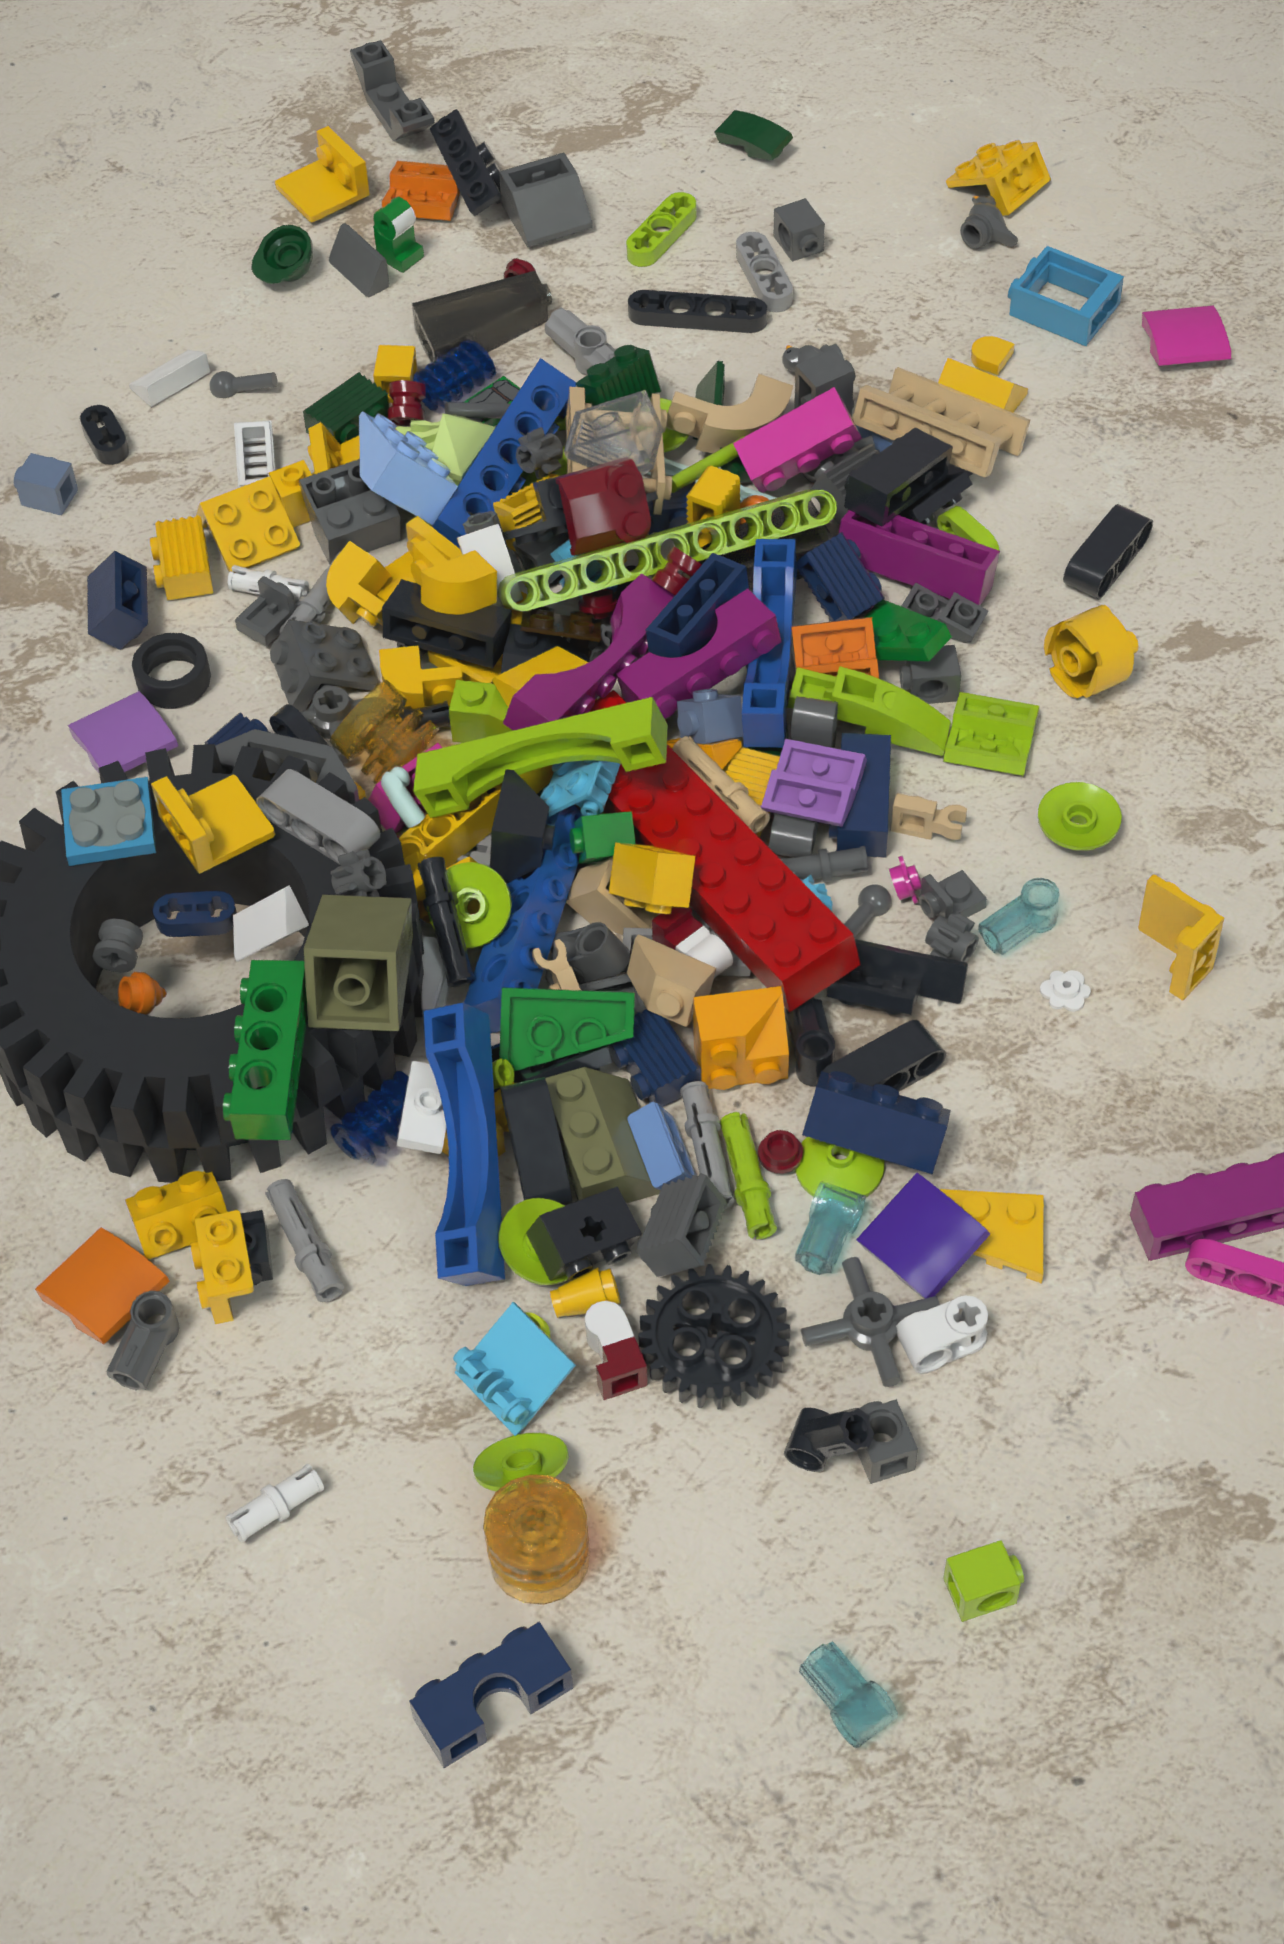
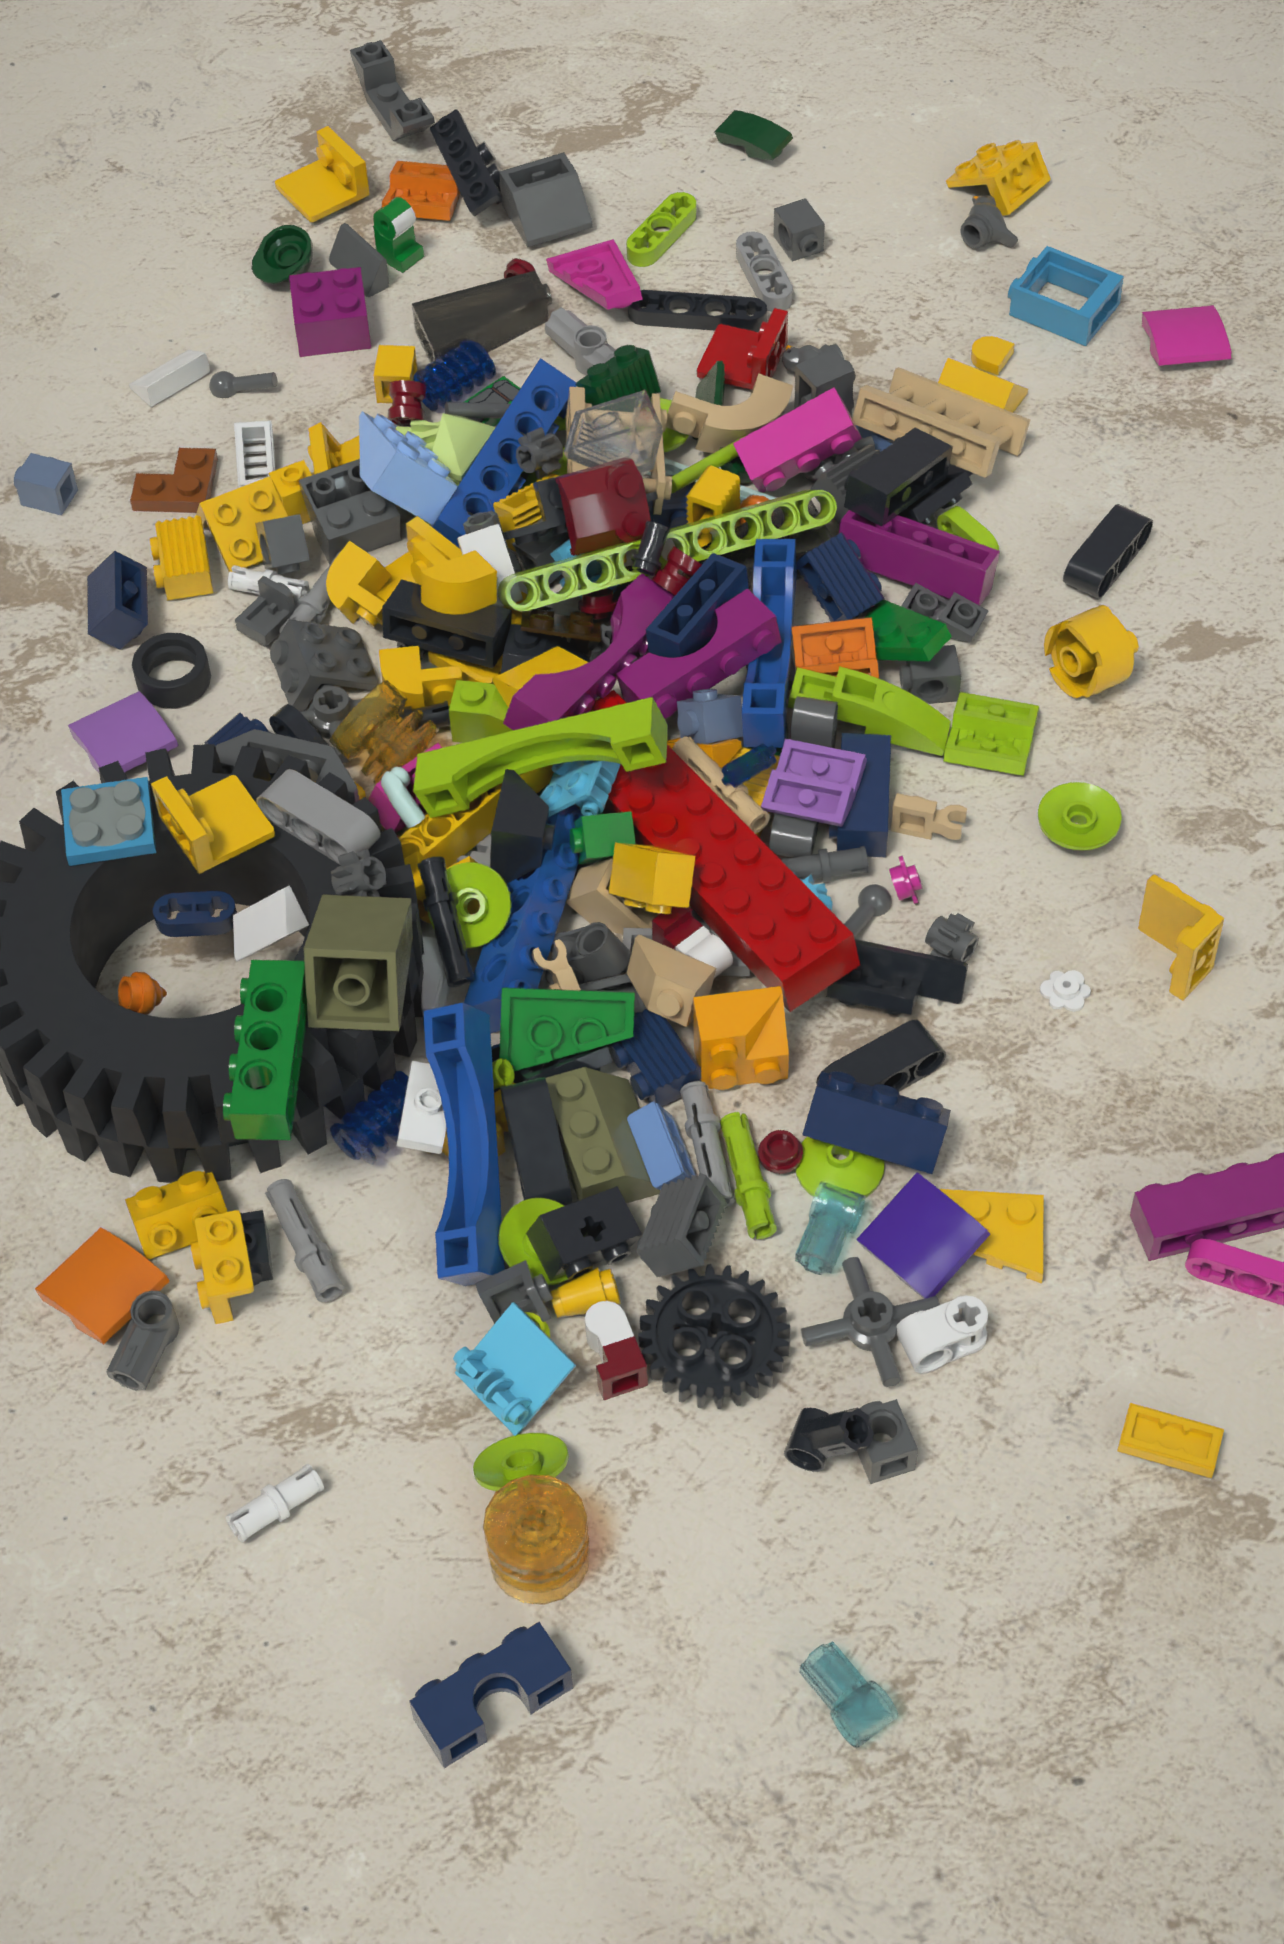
black beam [80,405,129,465] -> none
dark grey wheel [92,919,143,973] -> none
dark green brick [303,372,389,444] -> none
black piece [784,997,835,1086] -> none
dark grey bracket [919,870,987,920] -> none
lime brick [943,1540,1024,1622] -> none
clear light blue piece [978,878,1060,955] -> none
none -> dark orange plate [130,448,218,513]
none -> dark grey brick [255,514,310,574]
none -> magenta brick [289,267,372,357]
none -> dark grey bracket [475,1260,553,1324]
none -> dark pink wing [546,239,642,310]
none -> black pin [631,521,670,576]
none -> red bracket [696,308,788,390]
none -> clear blue axle [721,743,777,788]
none -> yellow plate [1117,1403,1224,1478]

